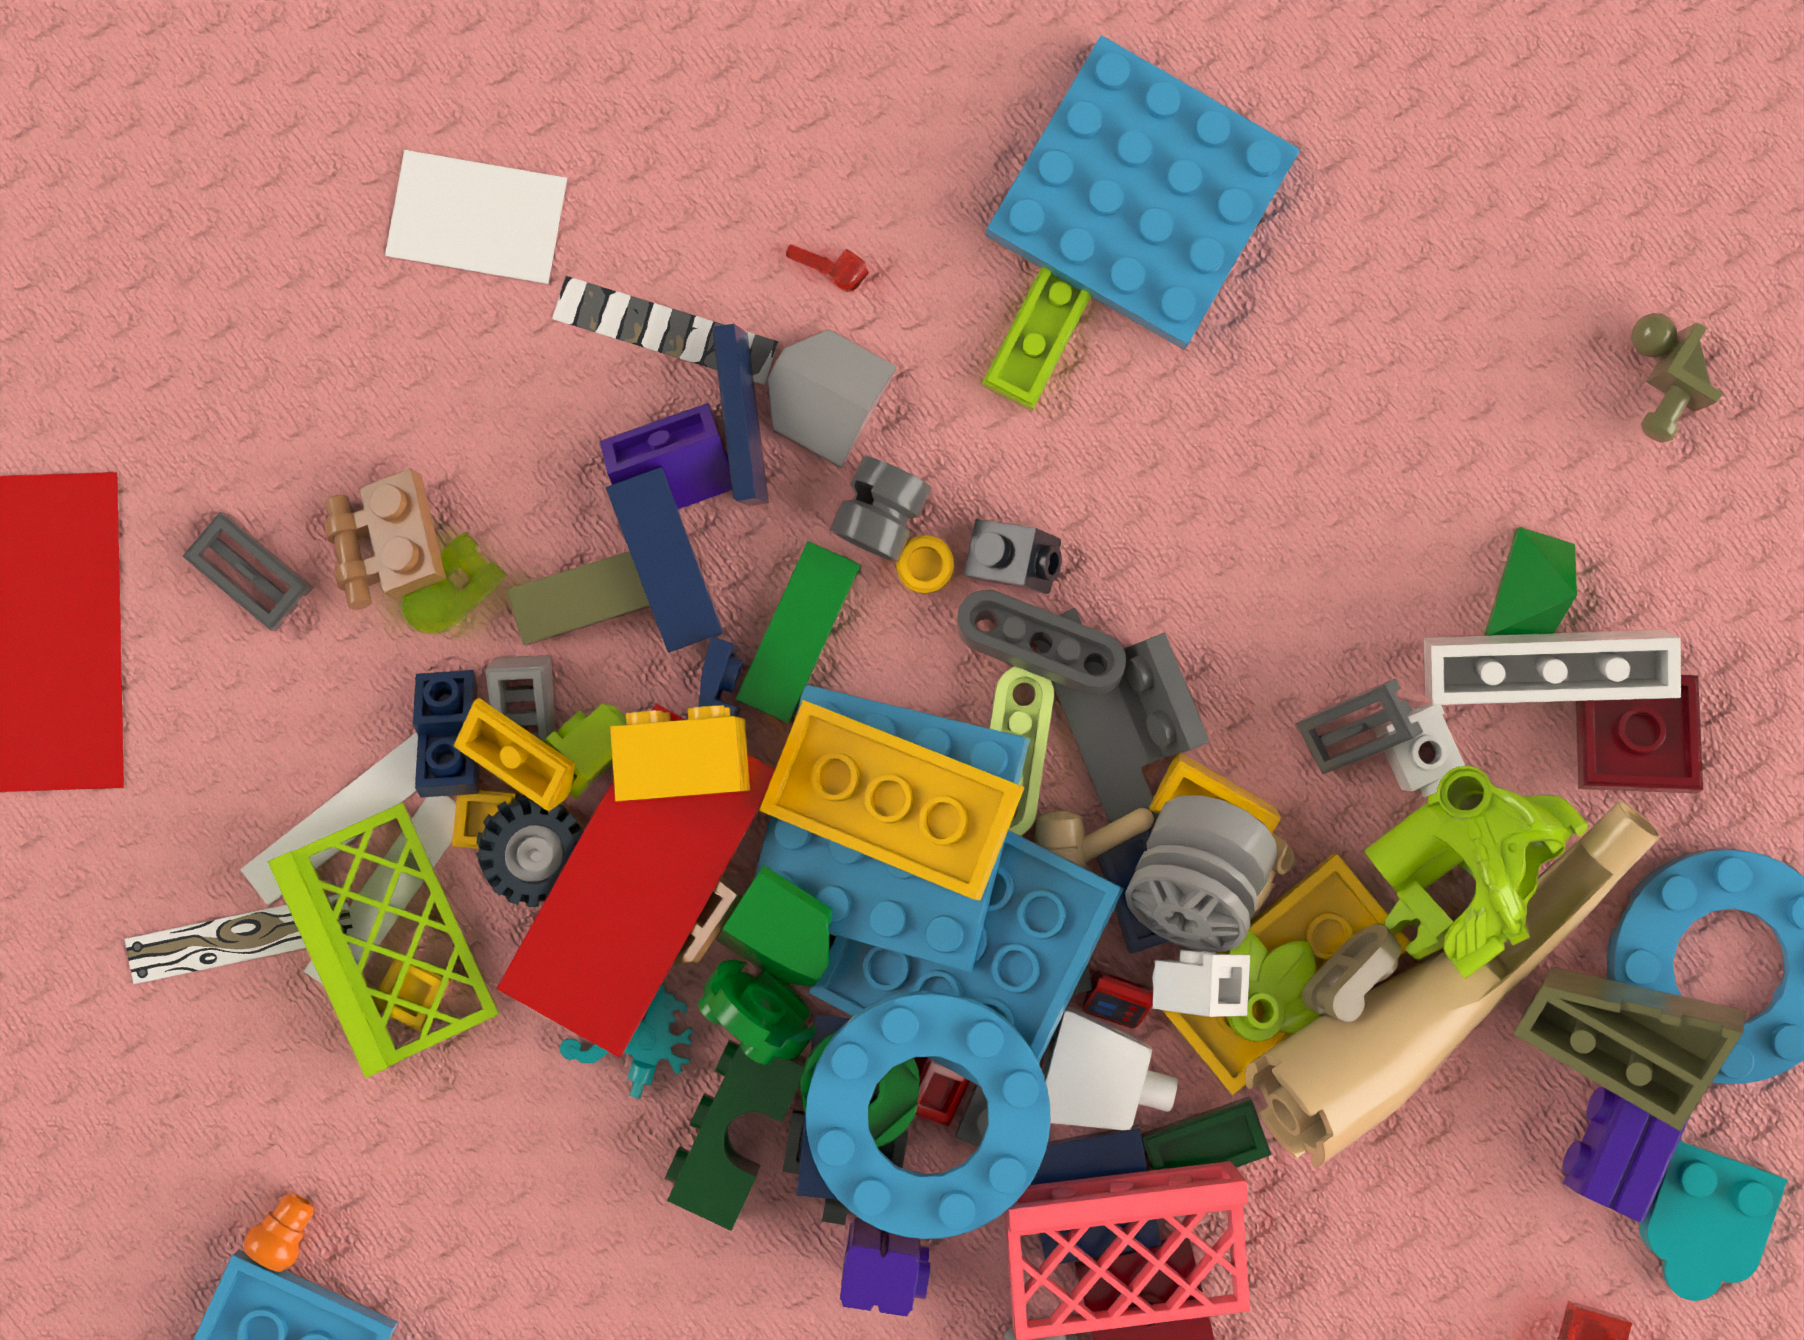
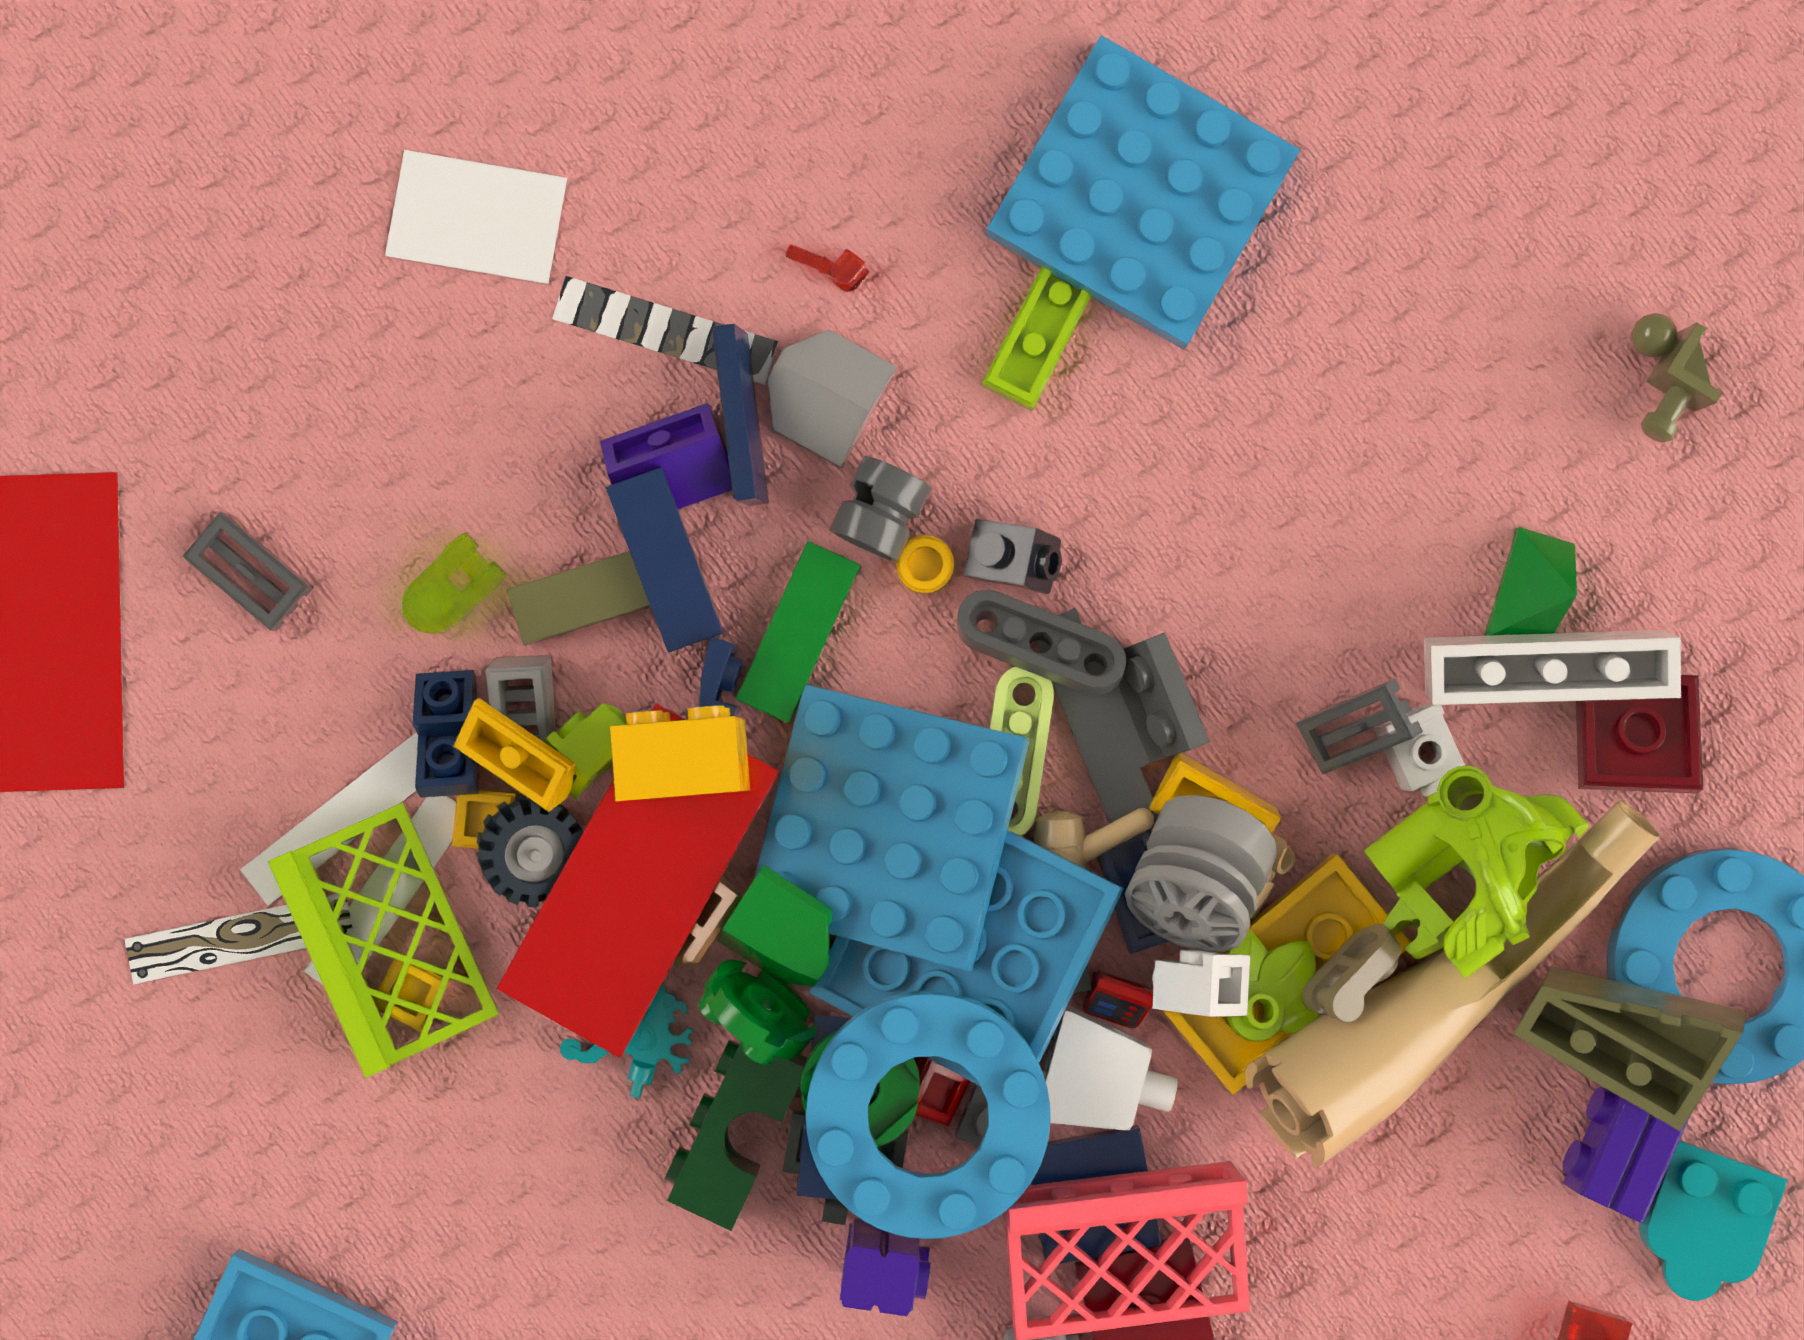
orange piece [244,1192,314,1272] -> none
medium nougat plate [324,468,446,610] -> none
yellow plate [759,700,1025,901] -> none
dark green tile [1141,1096,1271,1170] -> none

